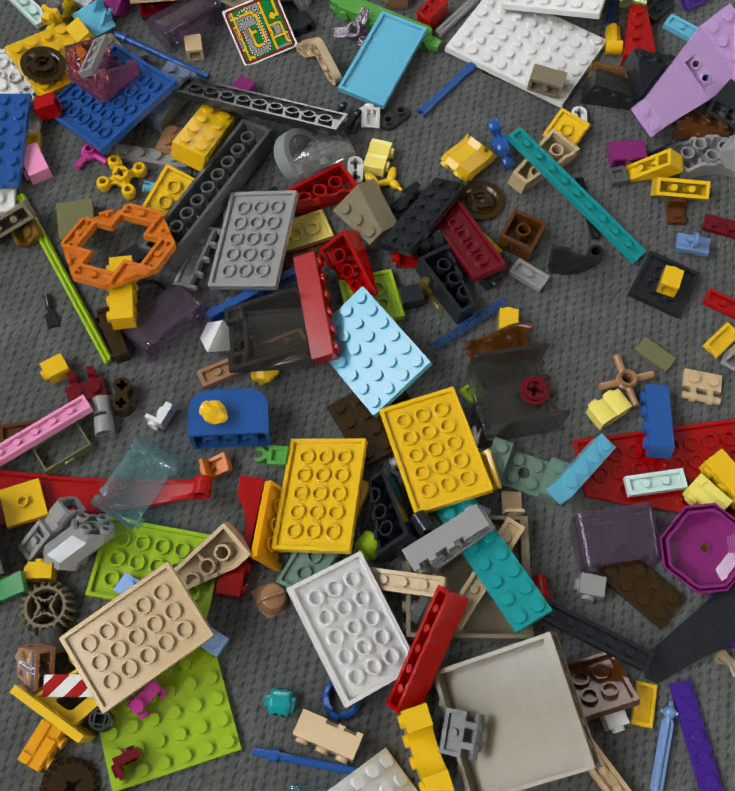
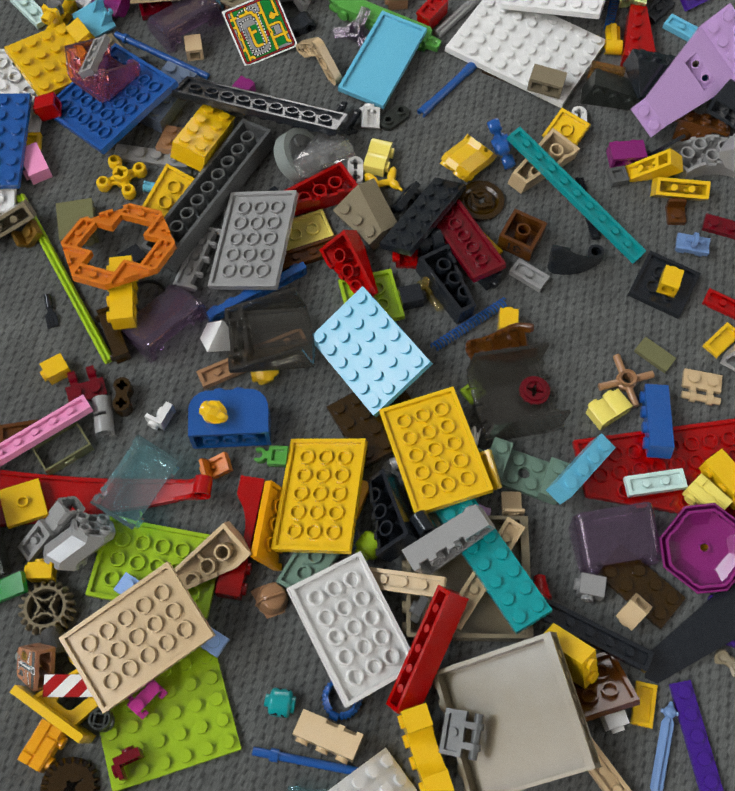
dark brown gear [20,46,66,85] -> none
dark pink piece [74,144,108,170] -> none
red brick [293,251,340,365] -> none
none -> yellow brick [543,623,599,689]
none -> tan brick [616,593,652,631]

